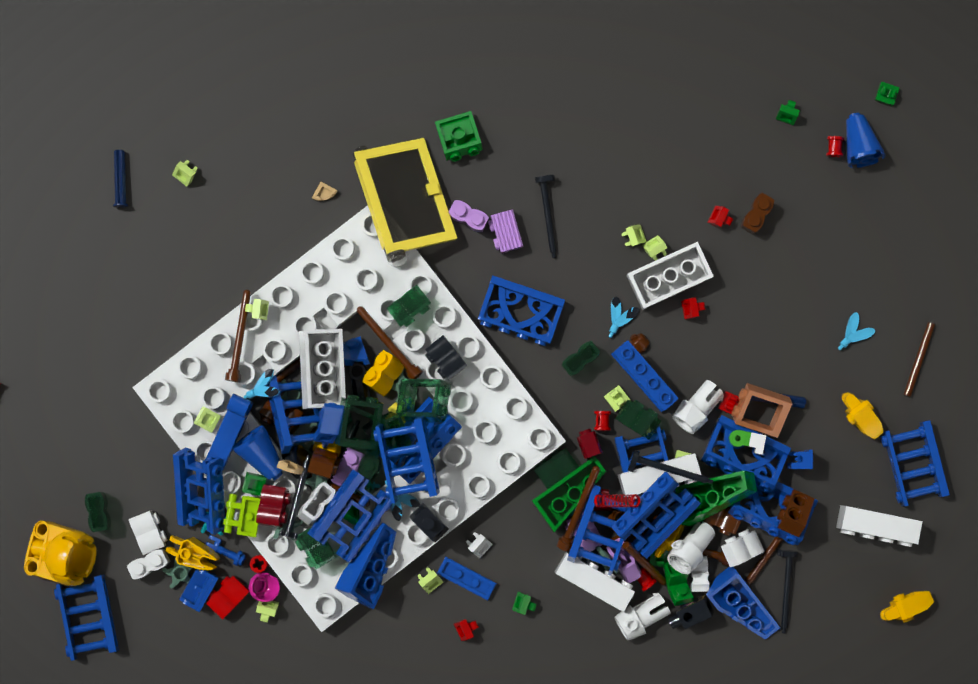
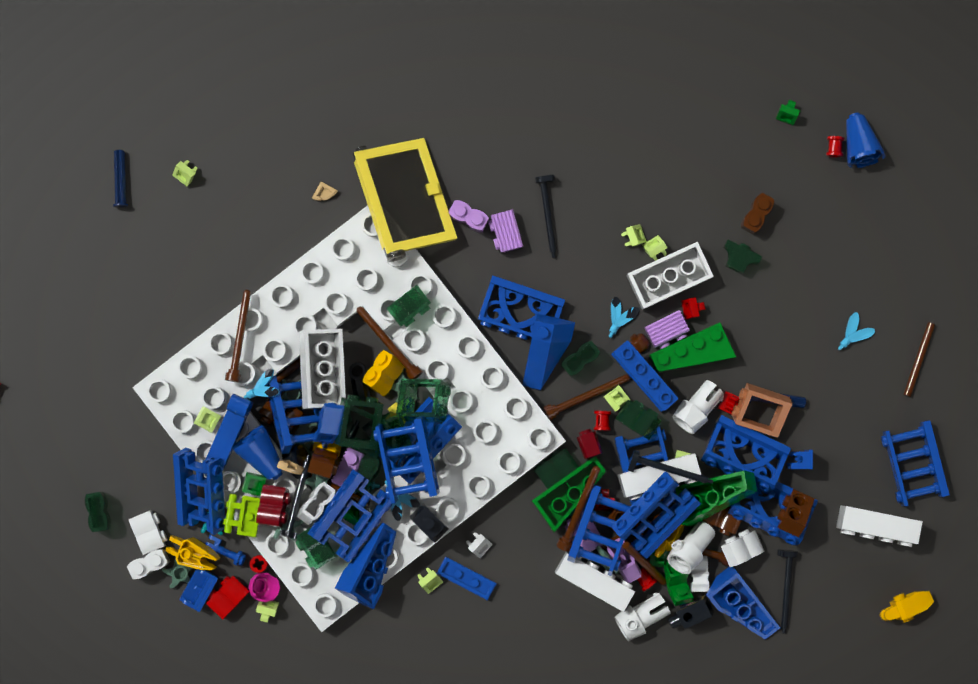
yellow piece [24,521,97,586] -> none
blue fence [54,575,119,661] -> none
yellowish green tile [245,299,269,320] -> none
blue wing [343,336,370,366] -> none
black brick [425,335,467,380] -> none
green plate [435,111,483,162] -> none
red tile [454,619,479,641] -> none
green tile [512,592,537,615] -> none
red piece [594,494,640,508] -> none
red tile [707,205,733,227] -> none
leg [728,430,766,455] -> none
reddish brown bar [745,537,783,585] -> none
yellow hinge [842,392,884,440] -> none
green tile [875,81,900,106] -> none
none -> blue wedge [522,314,575,390]
none -> reddish brown piece [543,374,630,421]
none -> lavender brick [644,310,690,350]
none -> green wedge [649,322,736,373]
none -> clear green brick [723,240,763,274]

